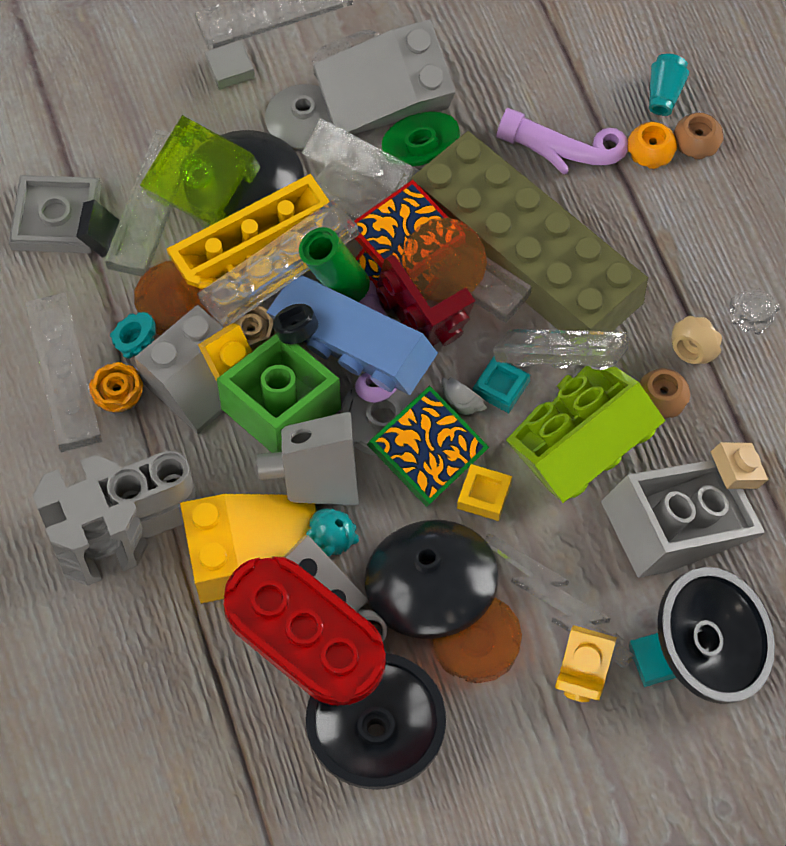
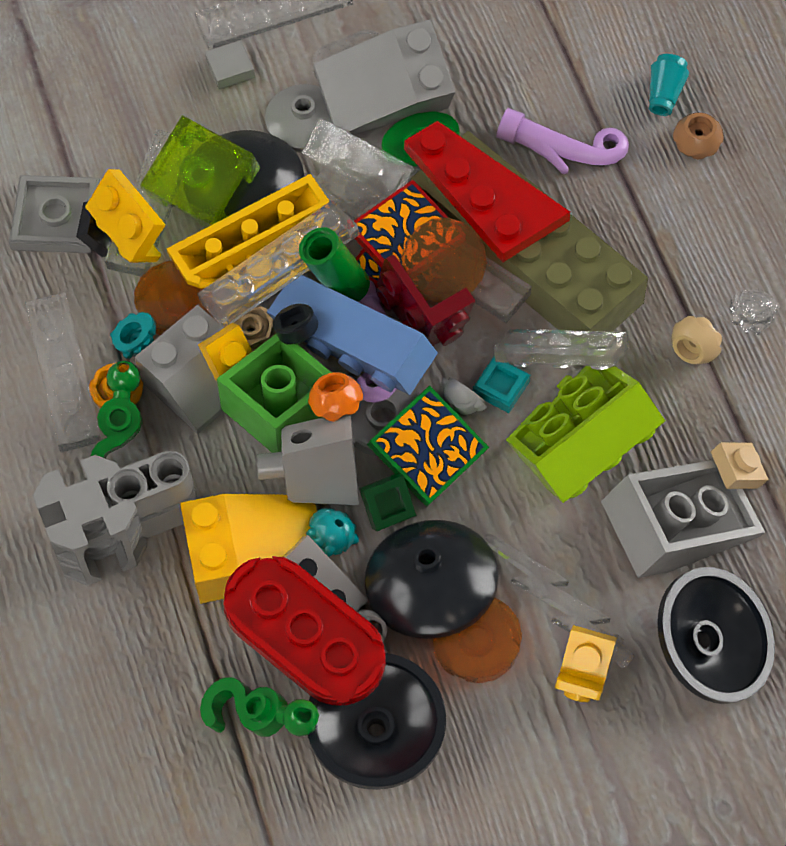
yellow plate [457,464,512,521] -> none
light orange plate [628,122,677,169] -> none
teal tile [629,633,676,687] -> none
medium nougat plate [639,368,690,419] -> none
none -> yellow bracket [85,169,166,263]
none -> green piece [90,361,142,459]
none -> green piece [200,677,320,737]
none -> orange plate [308,372,363,421]
none -> dark green plate [359,473,417,531]
none -> red wing [404,121,571,262]

